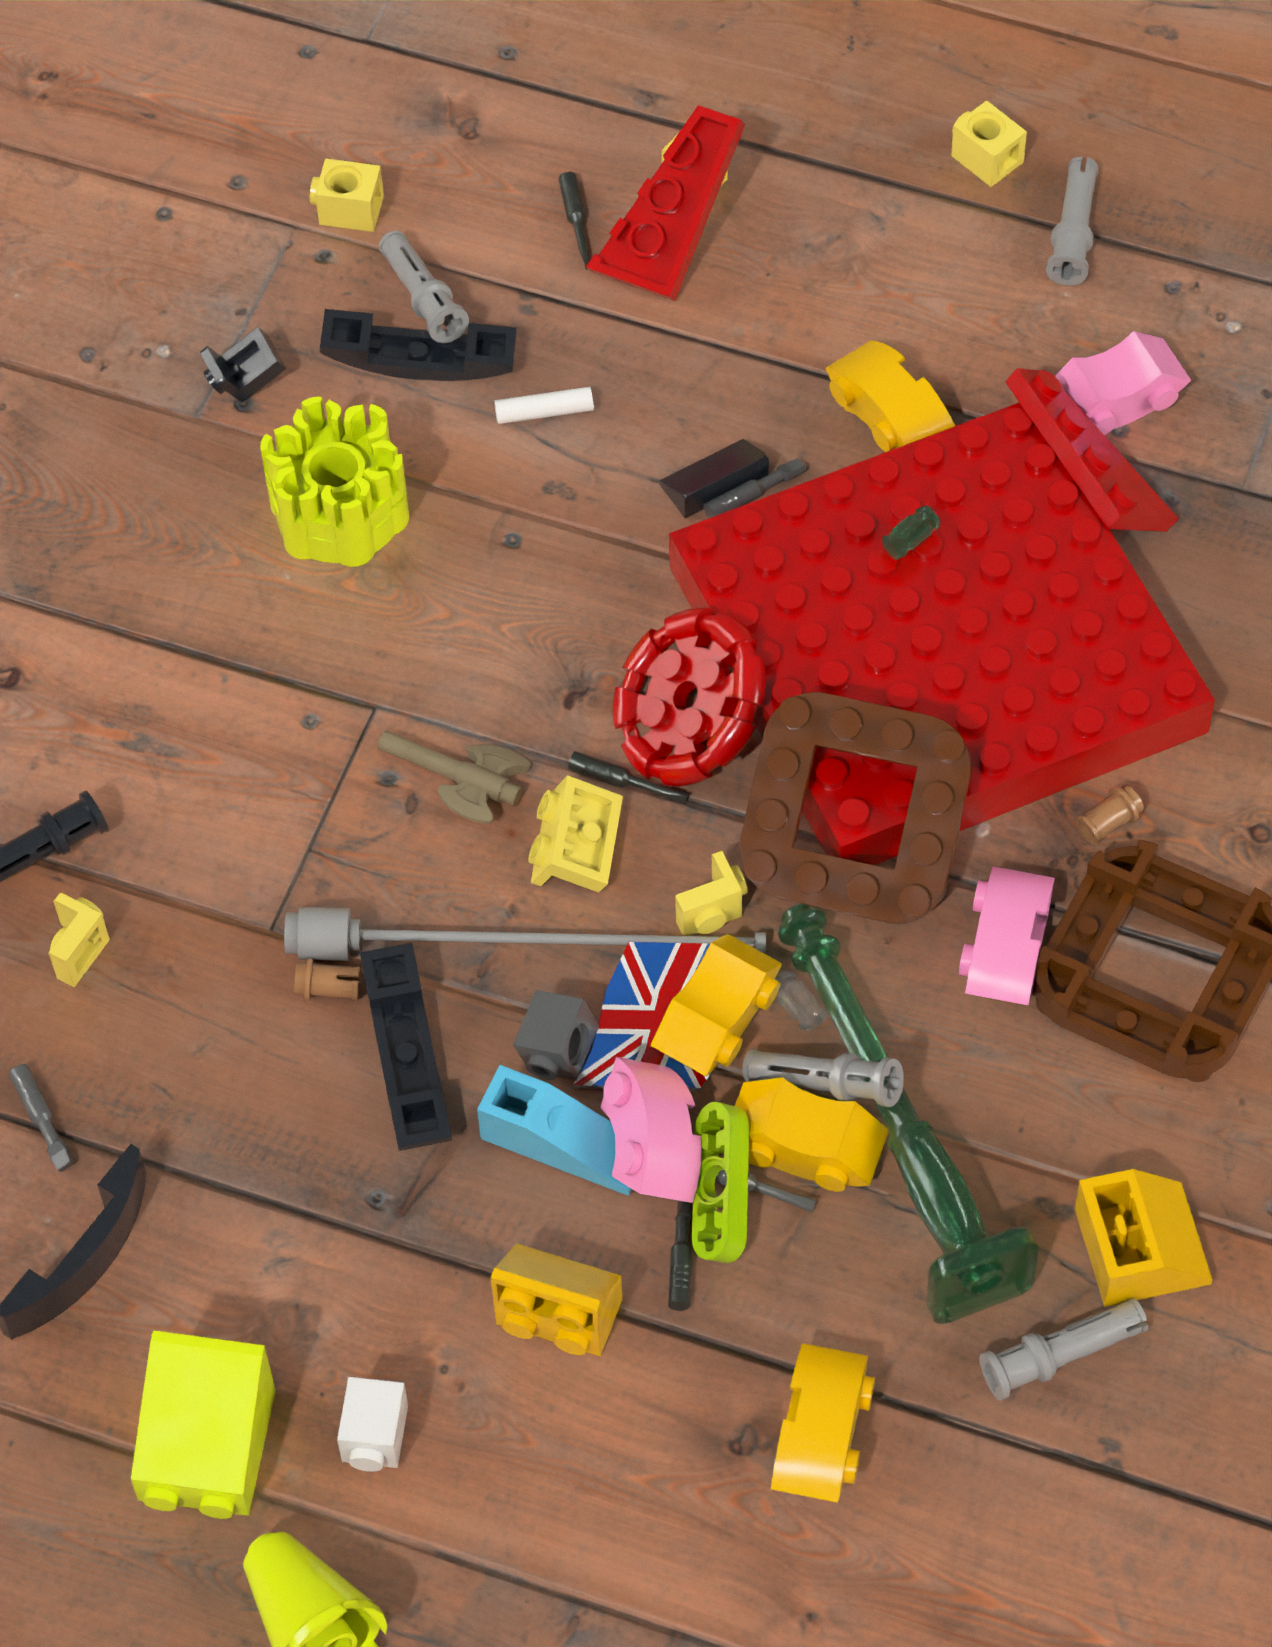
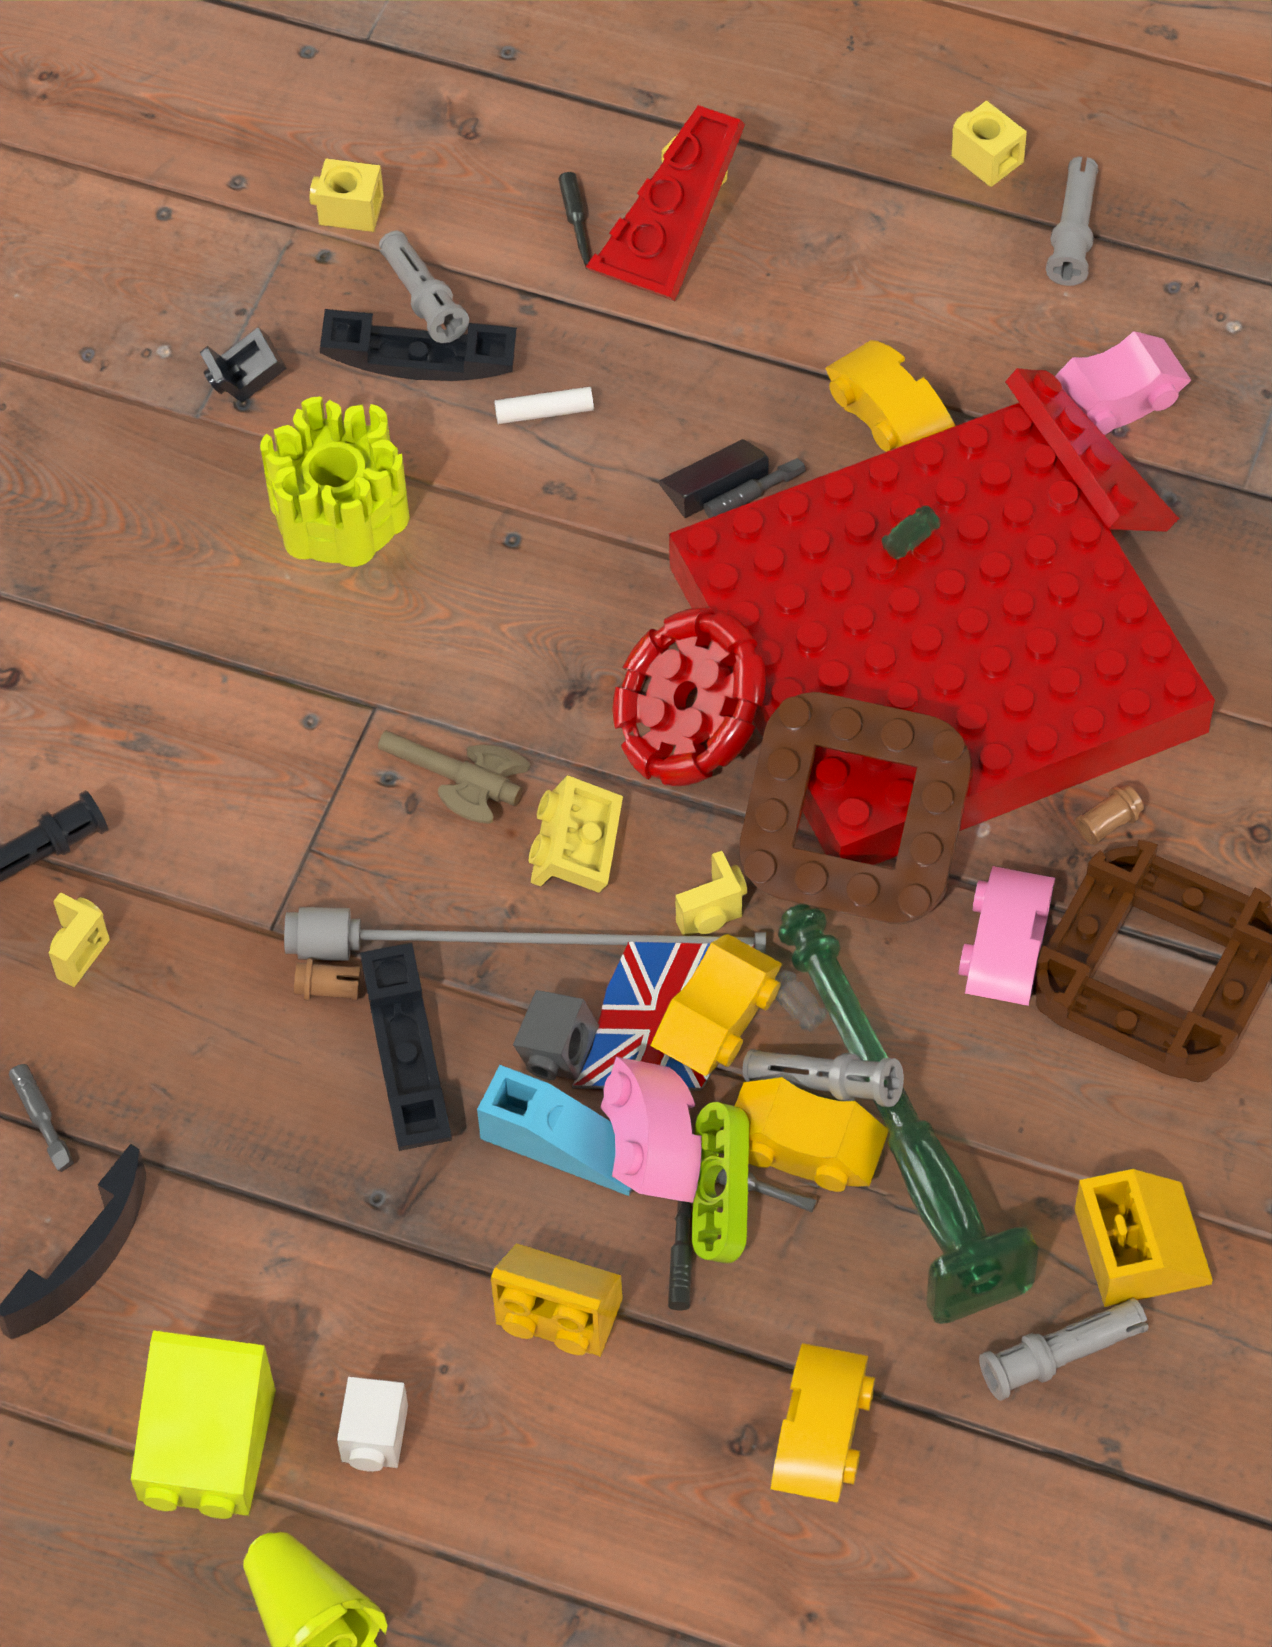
pearl dark grey piece [568,751,688,804] -> none

